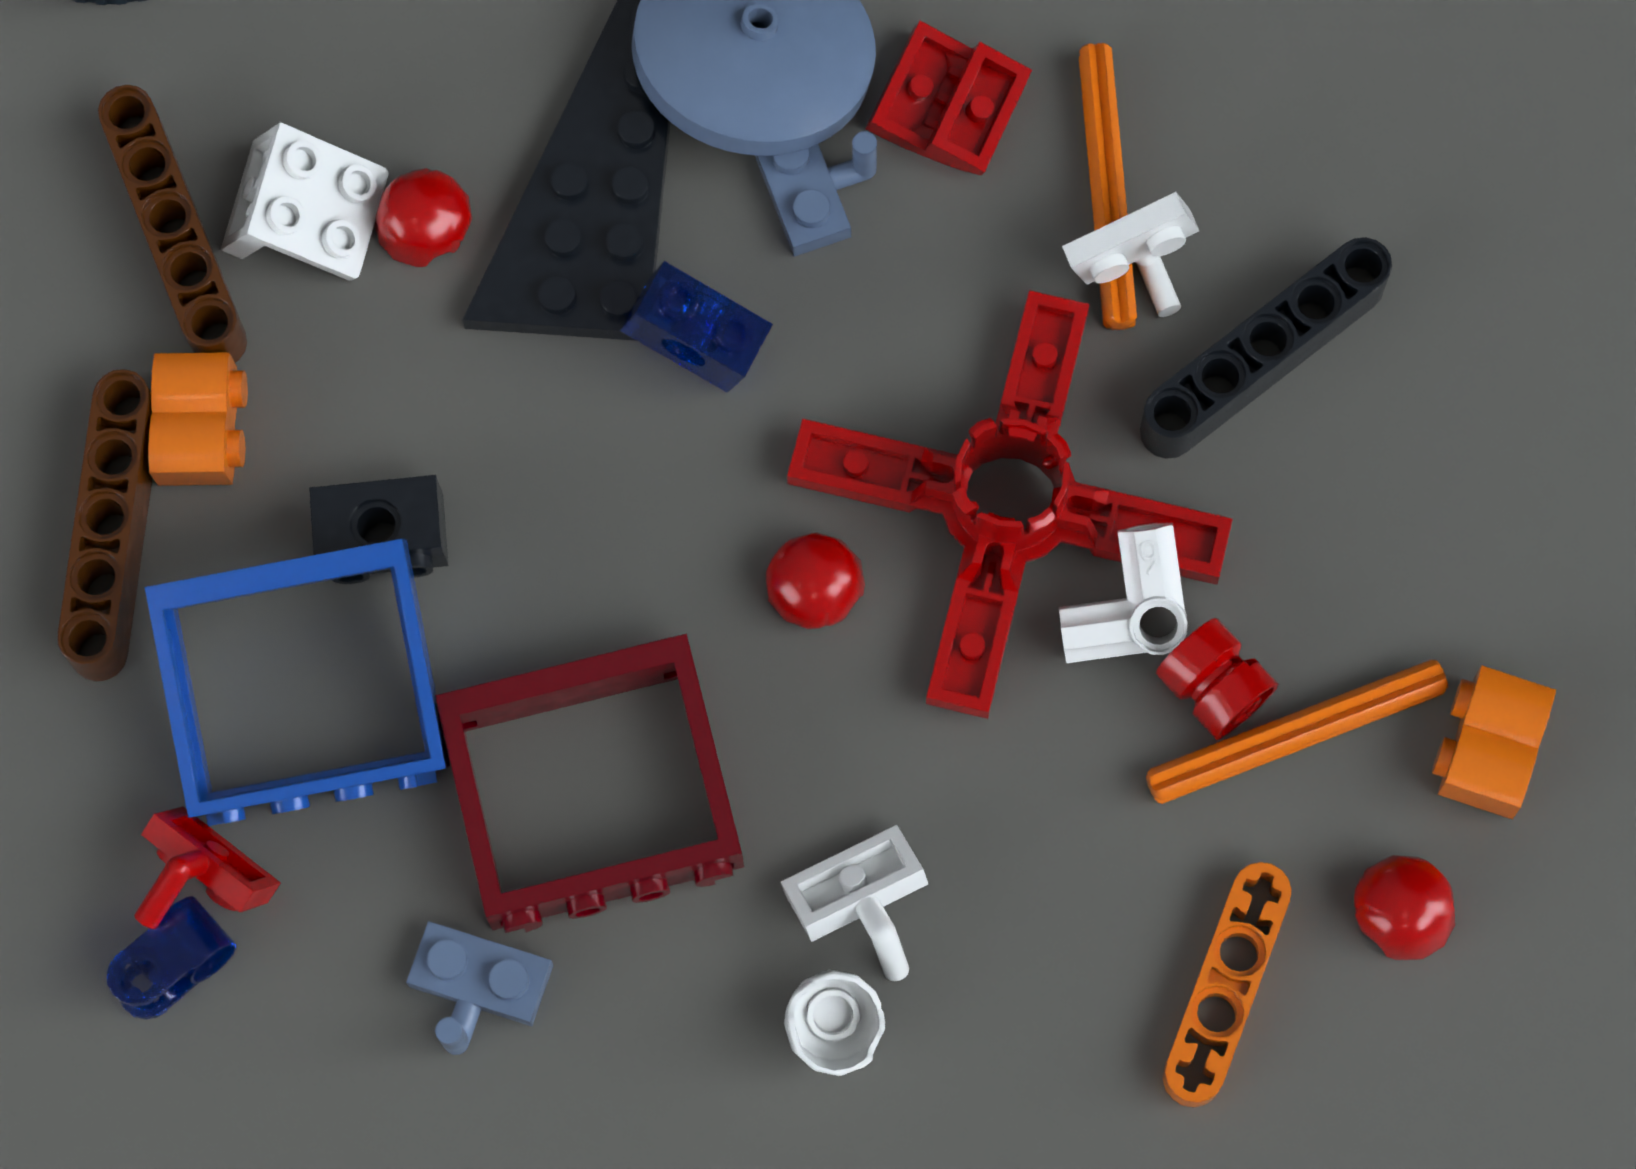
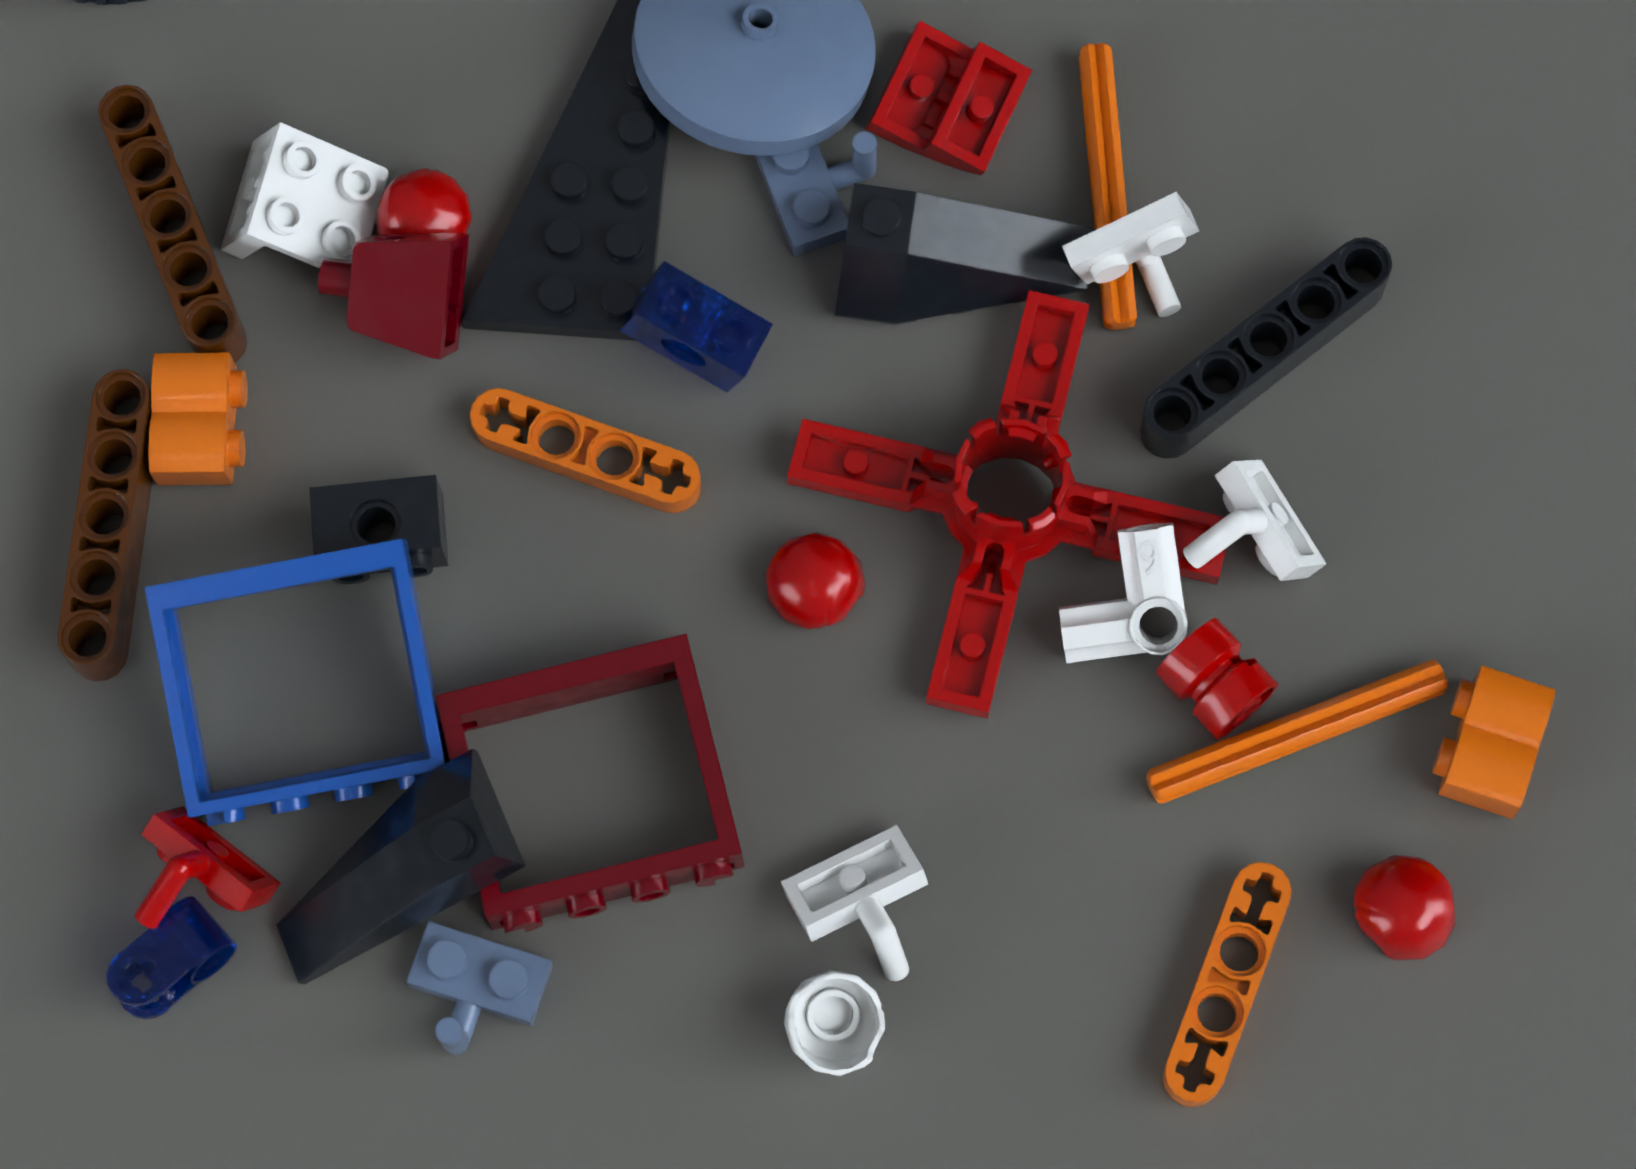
none -> black wedge [276,749,525,985]
none -> dark red torso [318,233,470,359]
none -> orange beam [470,388,702,513]
none -> black wedge [834,183,1096,325]
none -> white plate [1183,460,1326,581]

